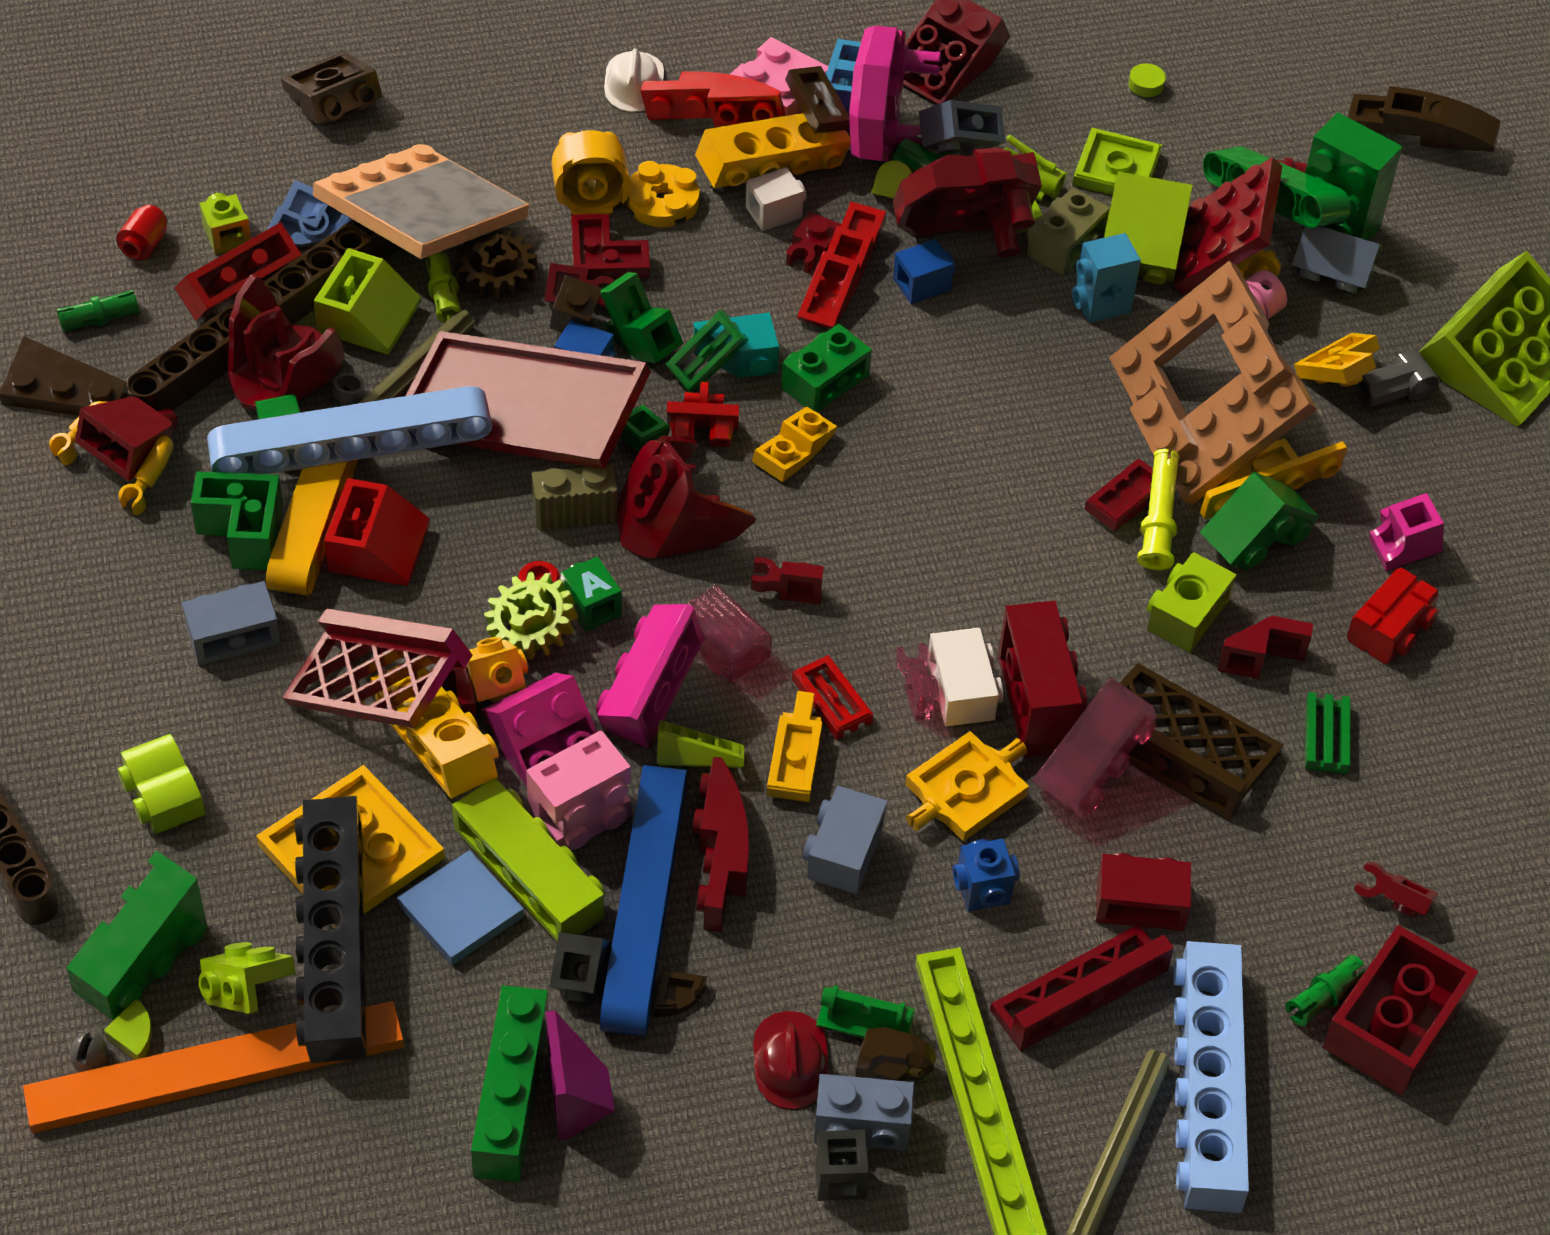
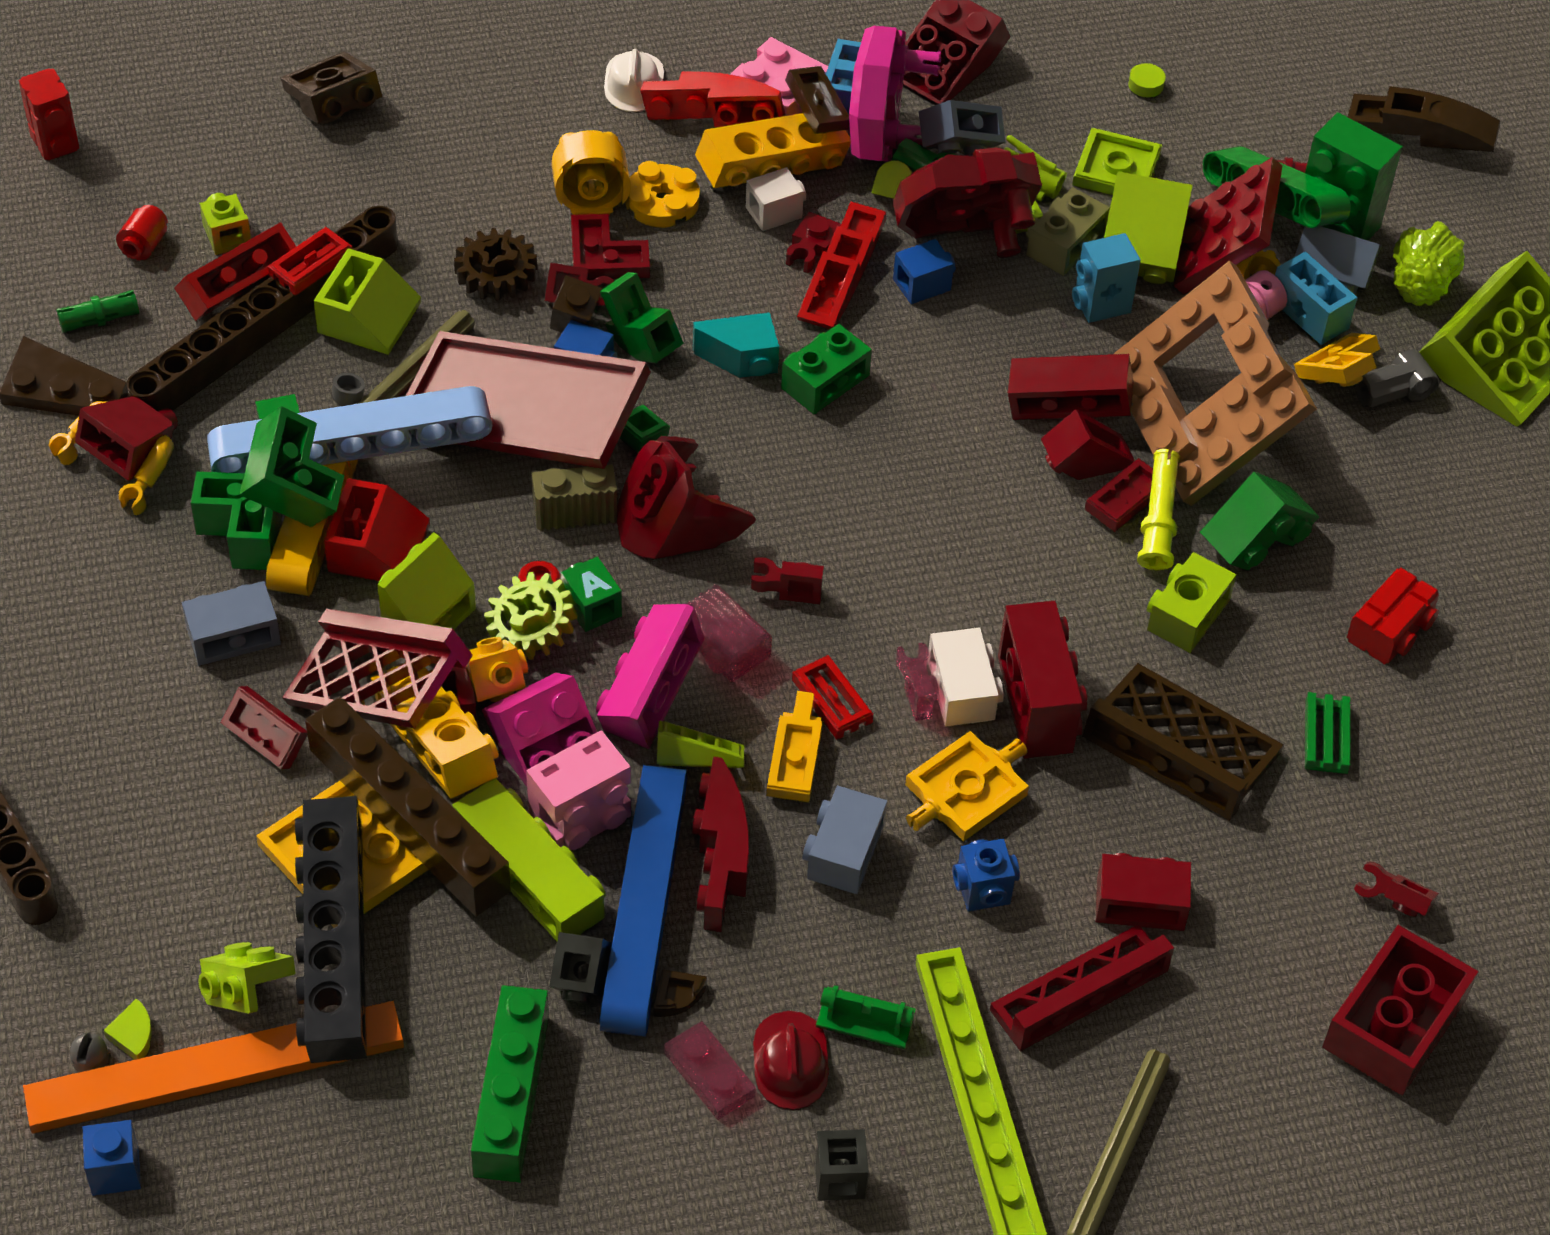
green wedge [66,850,208,1020] -> none
lime brick [117,734,205,834] -> none
dark red piece [228,273,345,410] -> none
medium blue brick [268,180,352,247] -> none
plate [313,144,529,259] -> none
medium blue tile [397,850,524,965] -> none
lime pin [425,252,461,323] -> none
magenta slope [546,1011,615,1140] -> none
green tile [666,310,749,393] -> none
red hips [667,382,739,447] -> none
yellow slope [752,406,837,482] -> none
sand blue brick [814,1074,914,1151] -> none
dark brown rock [855,1027,936,1081] -> none
clear pink brick [1032,677,1157,819] -> none
light blue brick [1173,941,1249,1213] -> none
yellow bracket [1200,438,1348,520] -> none
dark red slope [1218,615,1314,679] -> none
green pin [1285,955,1367,1026] -> none
dark pink brick [1369,493,1444,571] -> none
none -> red brick [18,68,80,160]
none -> blue brick [82,1120,141,1196]
none -> dark red plate [220,686,307,769]
none -> green brick [239,406,344,527]
none -> red tile [268,227,352,295]
none -> dark brown brick [305,696,511,917]
none -> lime slope [377,532,476,629]
none -> clear pink plate [664,1021,756,1120]
none -> dark red brick [1008,354,1133,420]
none -> dark red slope [1041,410,1135,480]
none -> dark azure brick [1275,251,1358,345]
none -> lime hair [1393,221,1465,307]

